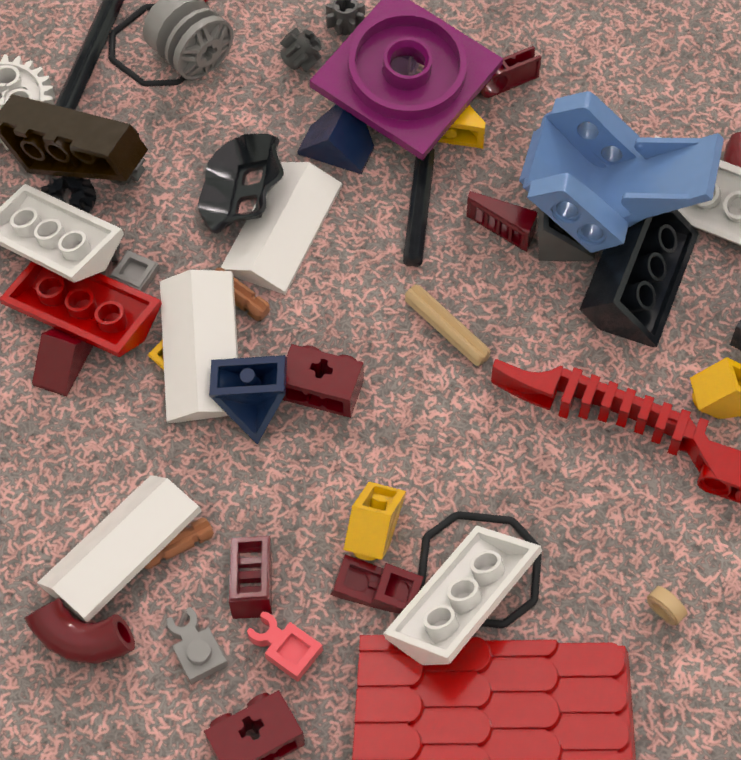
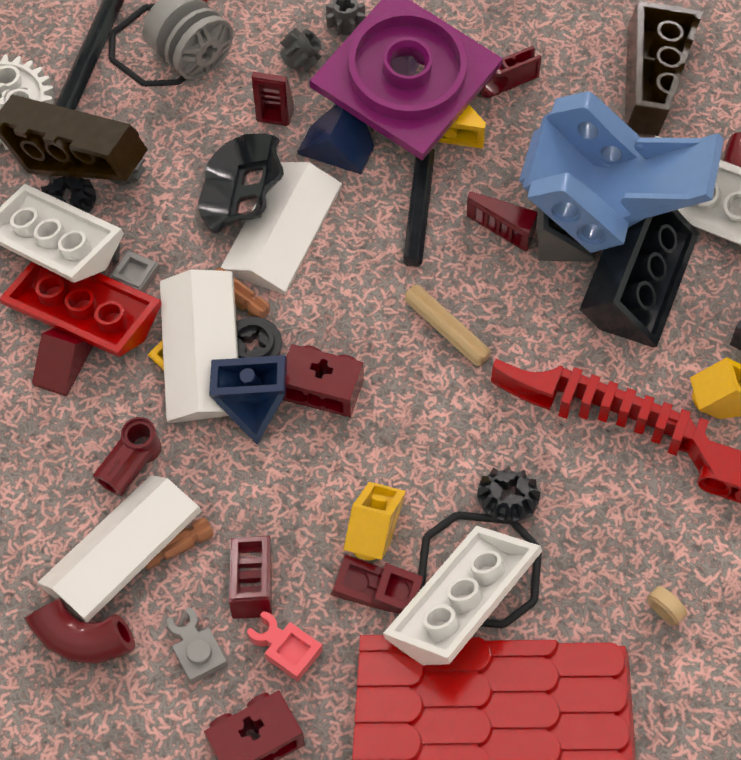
none -> dark red piece [93,417,162,496]
none -> black gear [236,317,282,358]
none -> dark red slope [251,72,294,126]
none -> black gear [477,465,540,522]
none -> dark brown wedge [625,0,703,136]

